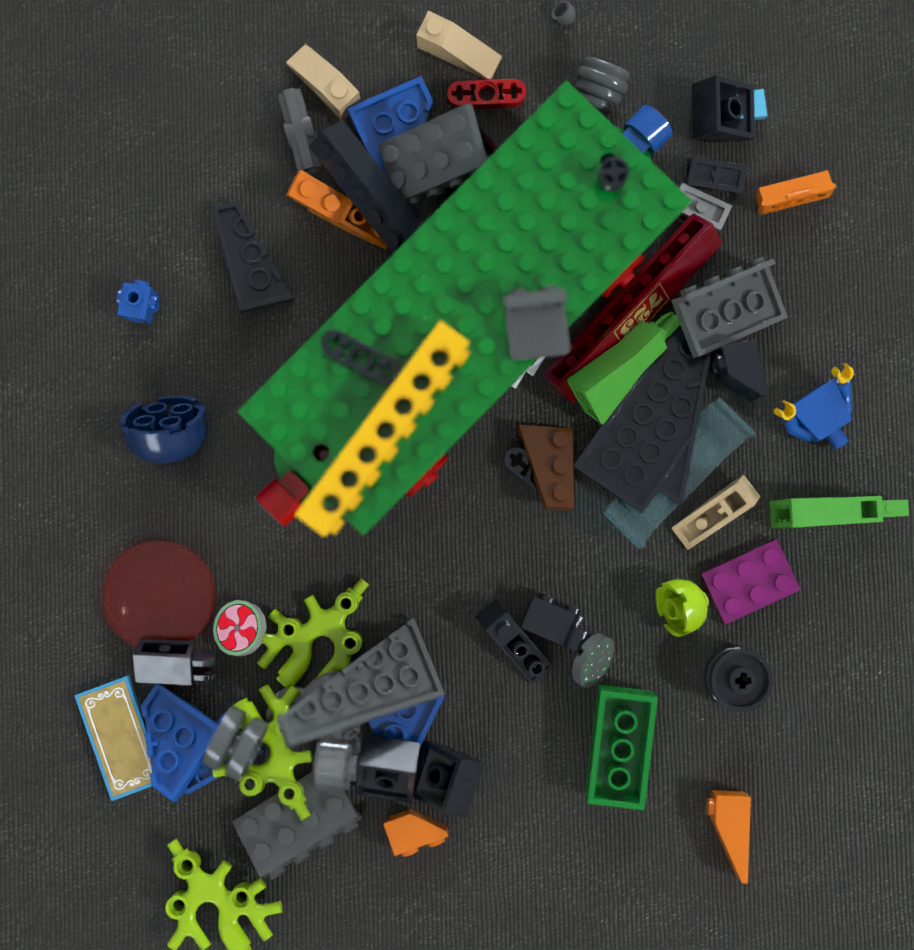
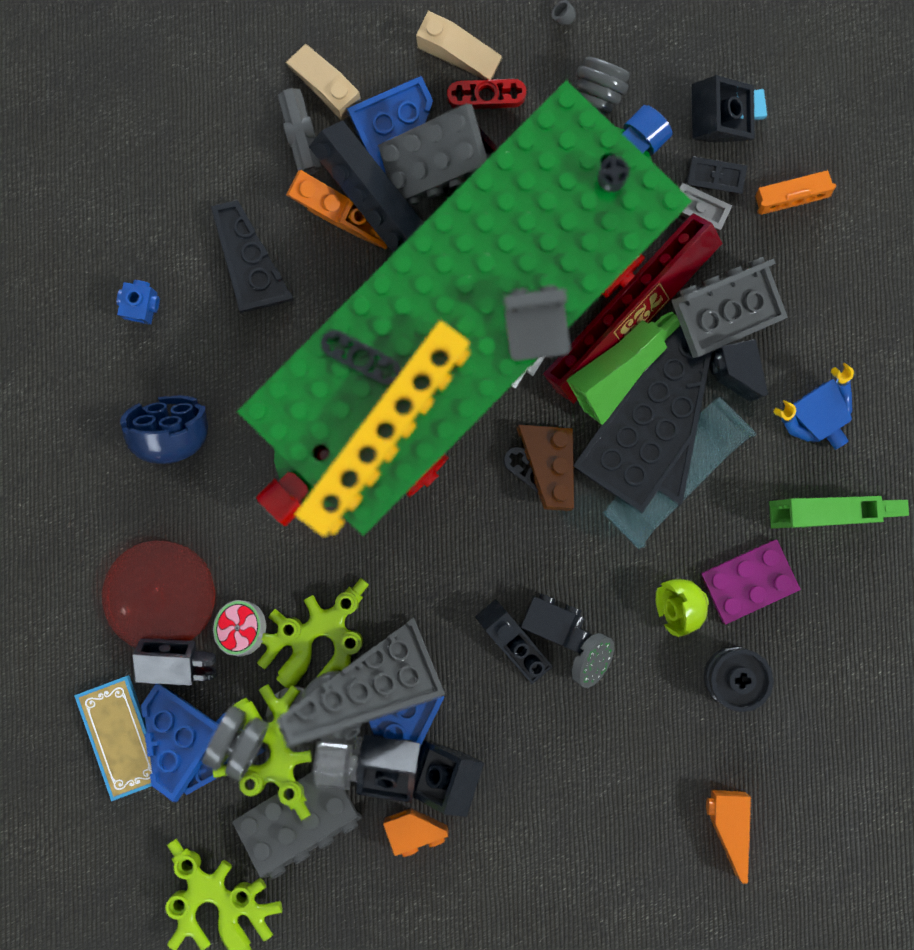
green brick [585,685,658,810] -> none
tan slope [672,475,761,550] -> none

